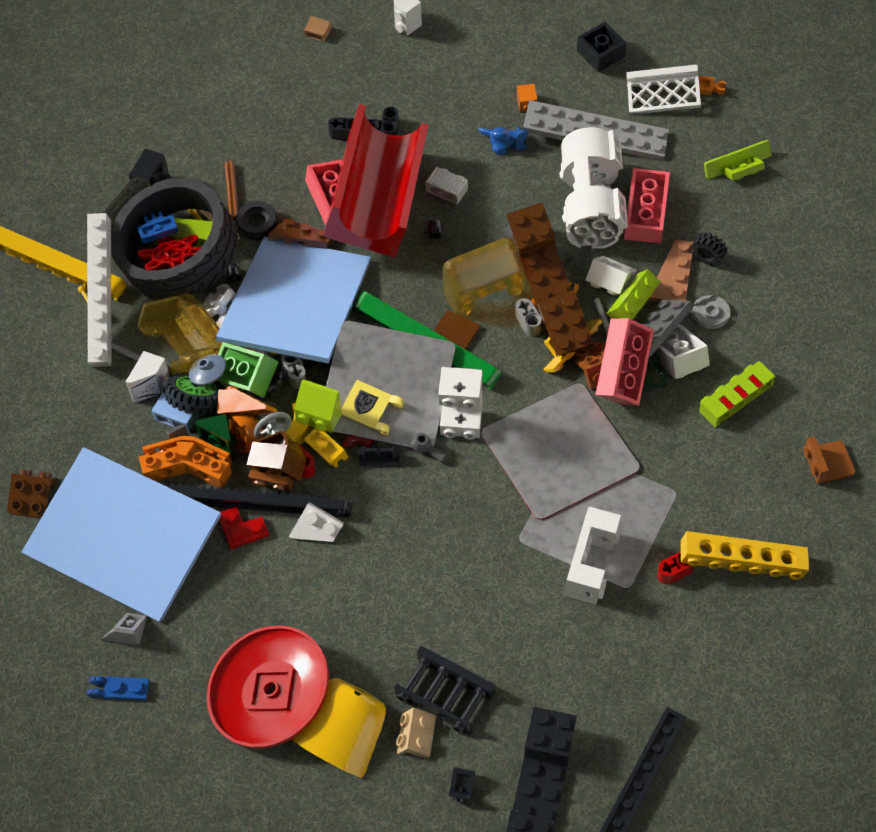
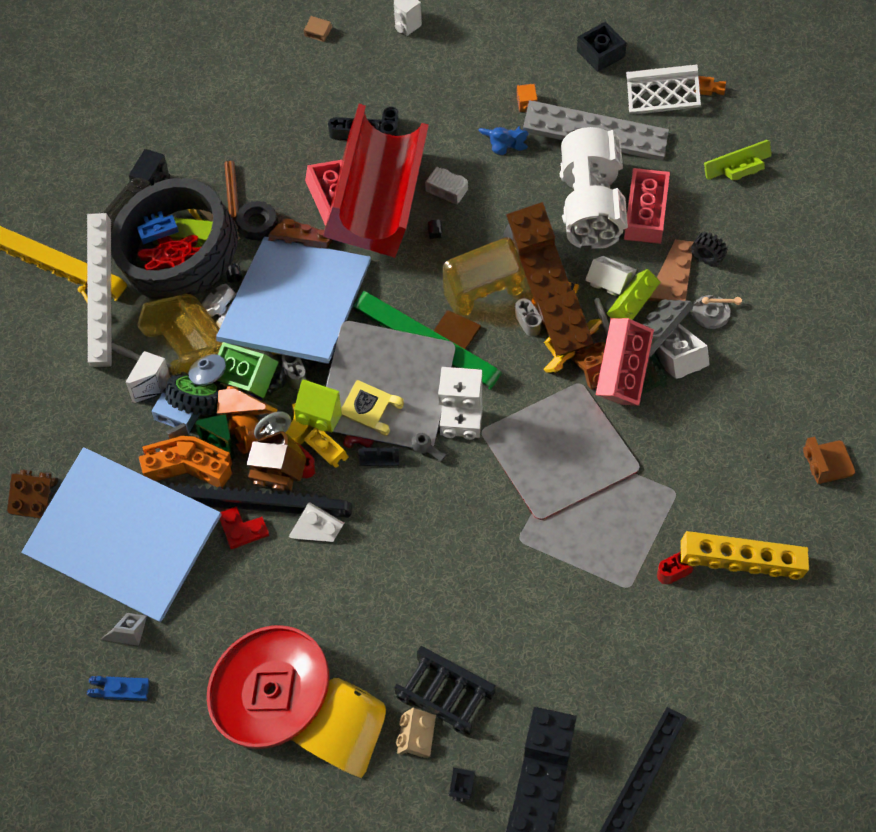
white plate [564,507,623,604] -> none
lime brick [699,361,775,427] -> none
none -> light nougat hinge [702,297,742,305]

